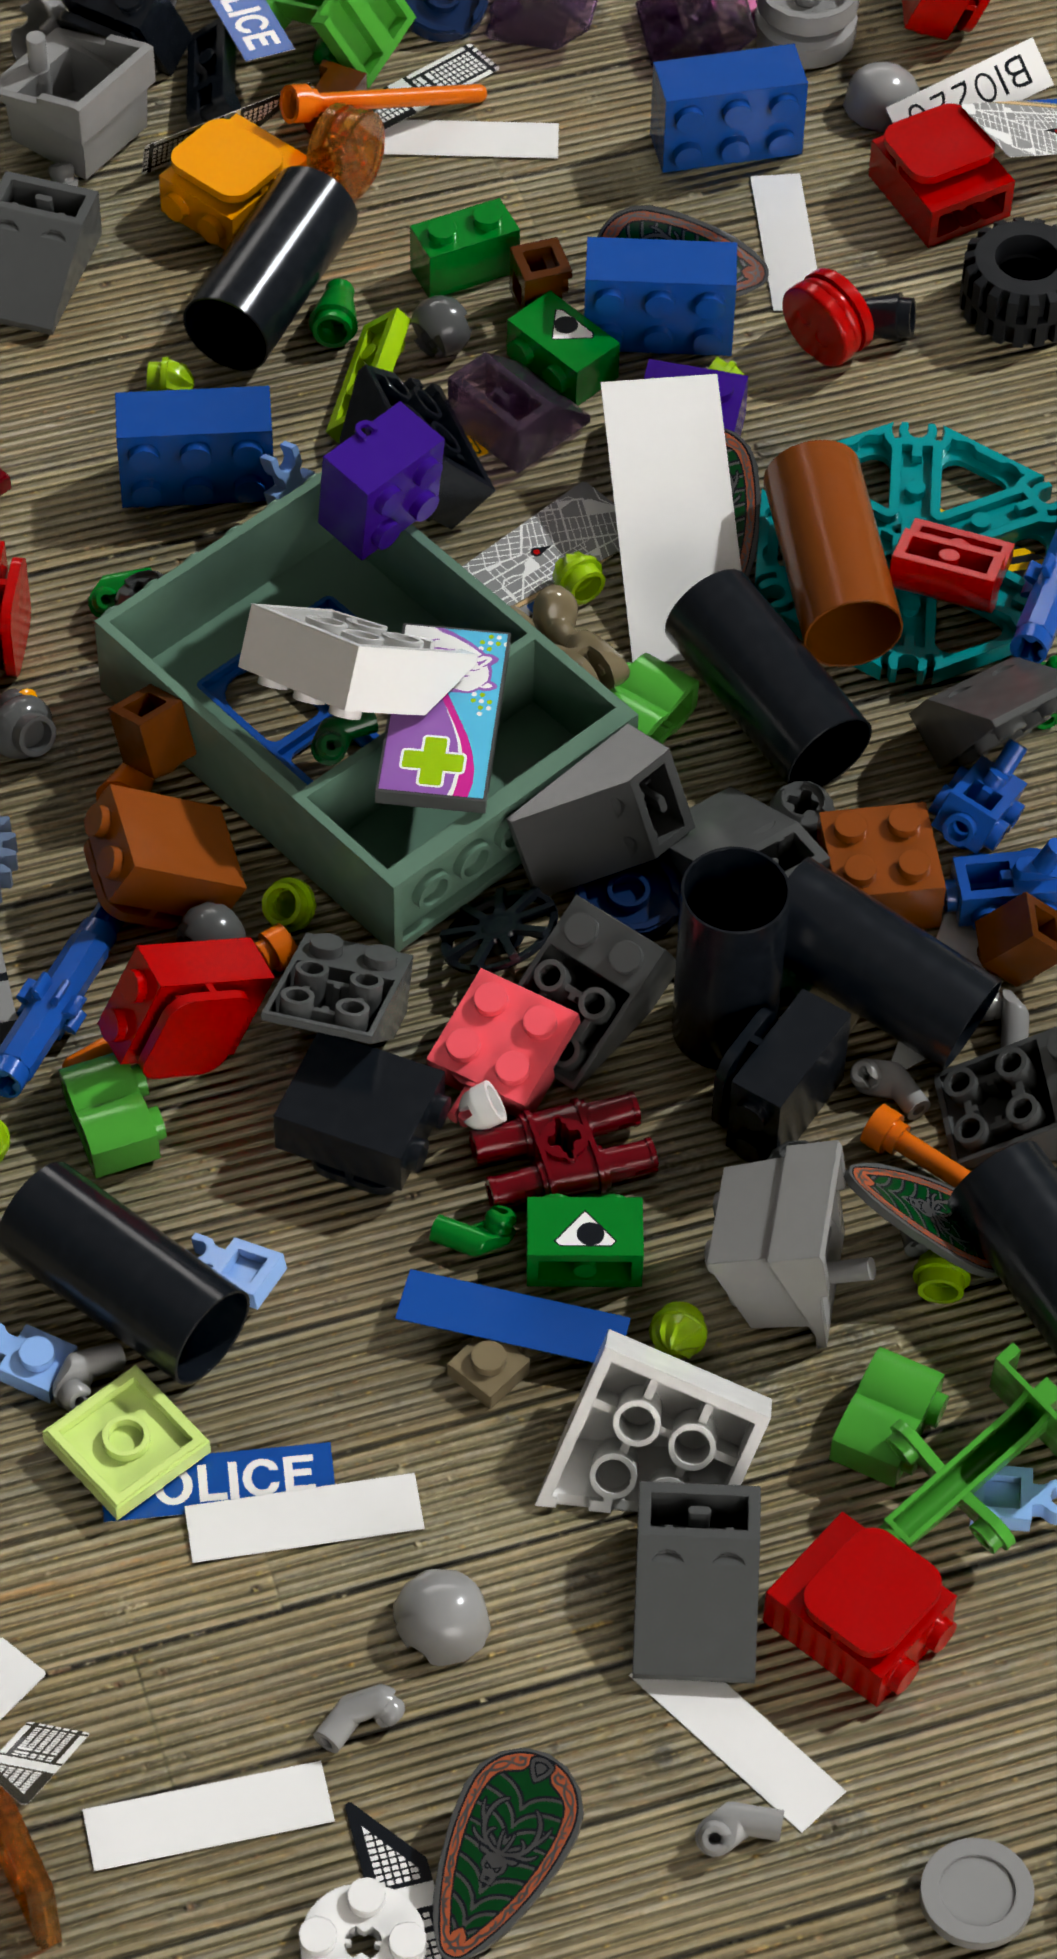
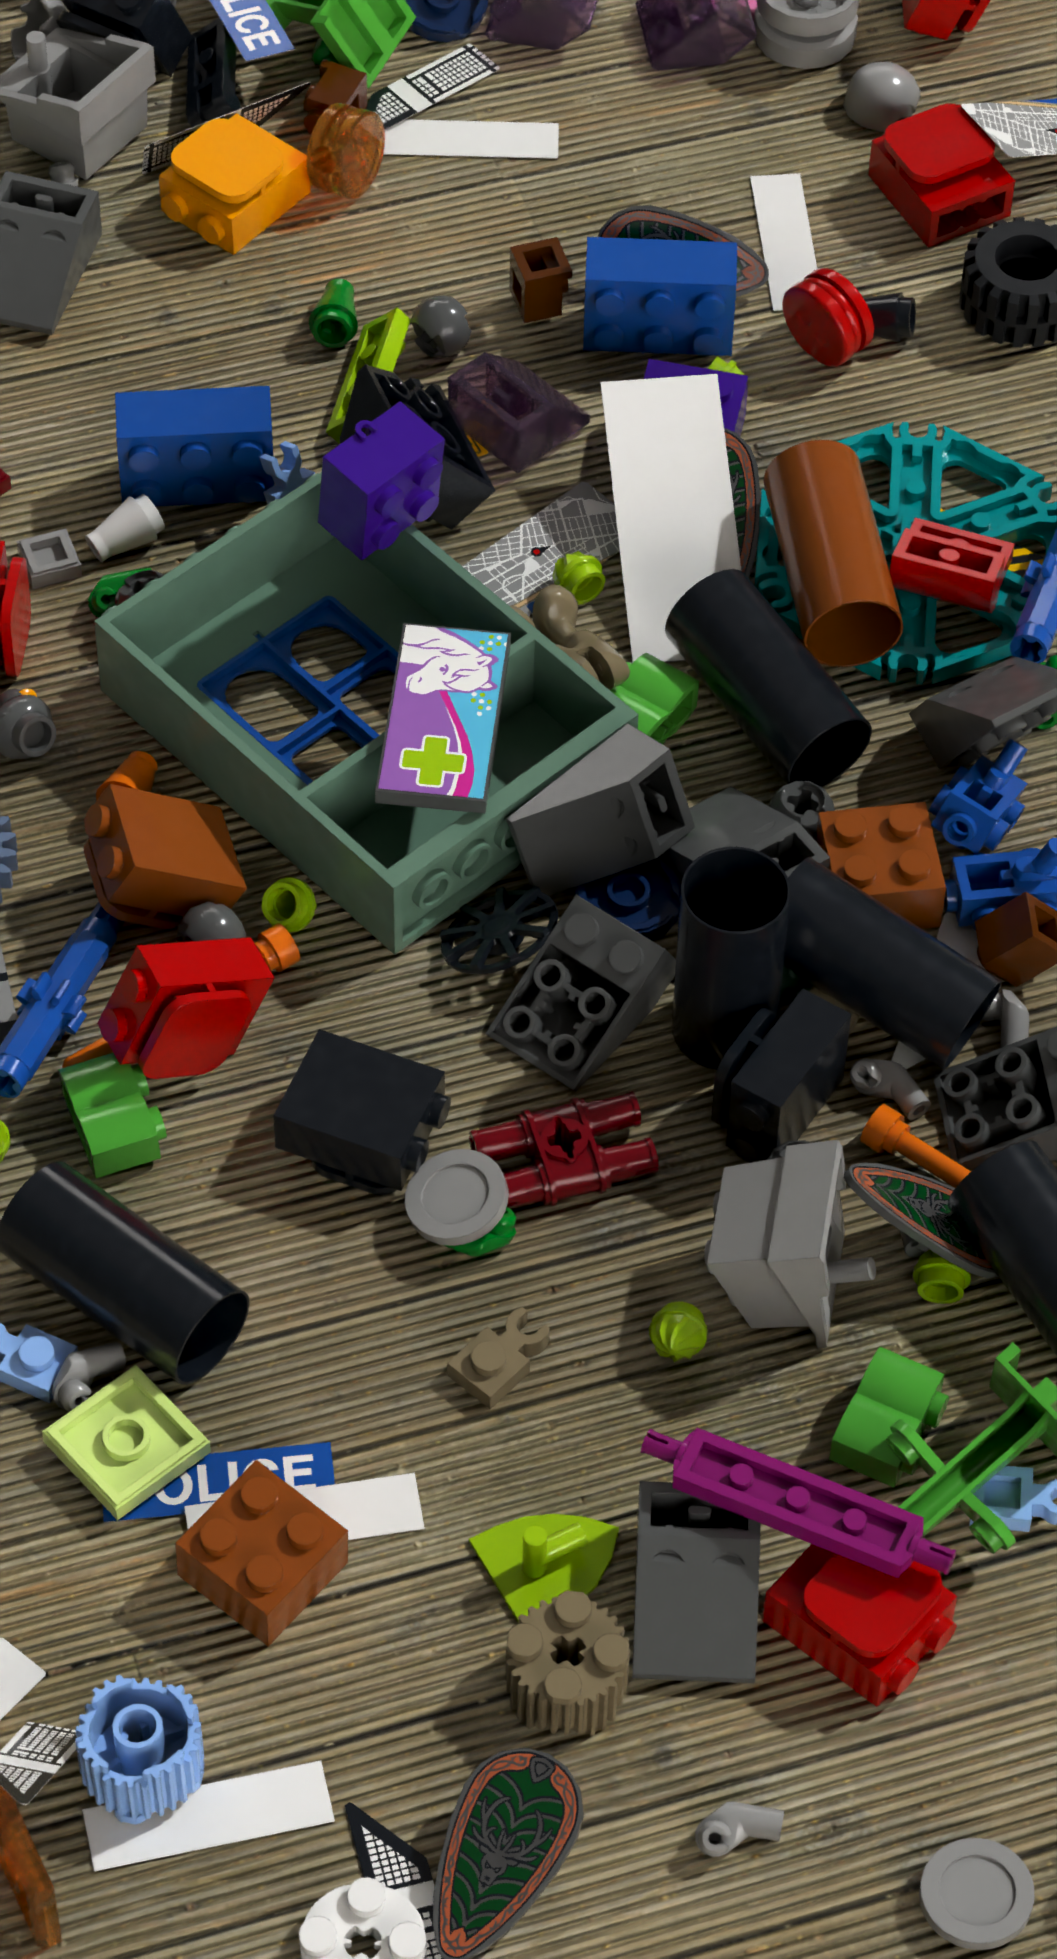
reddish brown brick [108,684,197,780] -> none
lime plate [147,357,194,391] -> none
black piece [183,166,358,371] -> none
light blue plate [191,1232,287,1310] -> none
white wedge [238,603,478,720] -> none
dark grey slope [261,932,414,1044] -> none
orange piece [279,83,487,124] -> none
dark green arm [311,712,378,766] -> none
light grey arm [313,1684,405,1753] -> none
light grey hair [393,1569,491,1666] -> none
blue sticker [395,1269,631,1363] -> none
green brick [410,198,520,298] -> none
coral plate [426,968,581,1127] -> none
white hinge [458,1080,507,1130] -> none
green brick [506,290,620,408] -> none
green brick [526,1194,644,1287] -> none
white wedge [535,1329,772,1513] -> none
white sticker [629,1673,847,1833] -> none
blue brick [650,43,808,173] -> none
white sticker [885,37,1054,123] -> none
none -> light grey tile [17,528,82,590]
none -> light blue brick [75,1674,205,1824]
none -> white cone [85,494,165,562]
none -> dark orange brick [175,1460,348,1647]
none -> light grey piece [405,1149,509,1246]
none -> lime shield [469,1514,619,1622]
none -> dark tan brick [505,1591,630,1736]
none -> magenta plate [641,1428,956,1579]

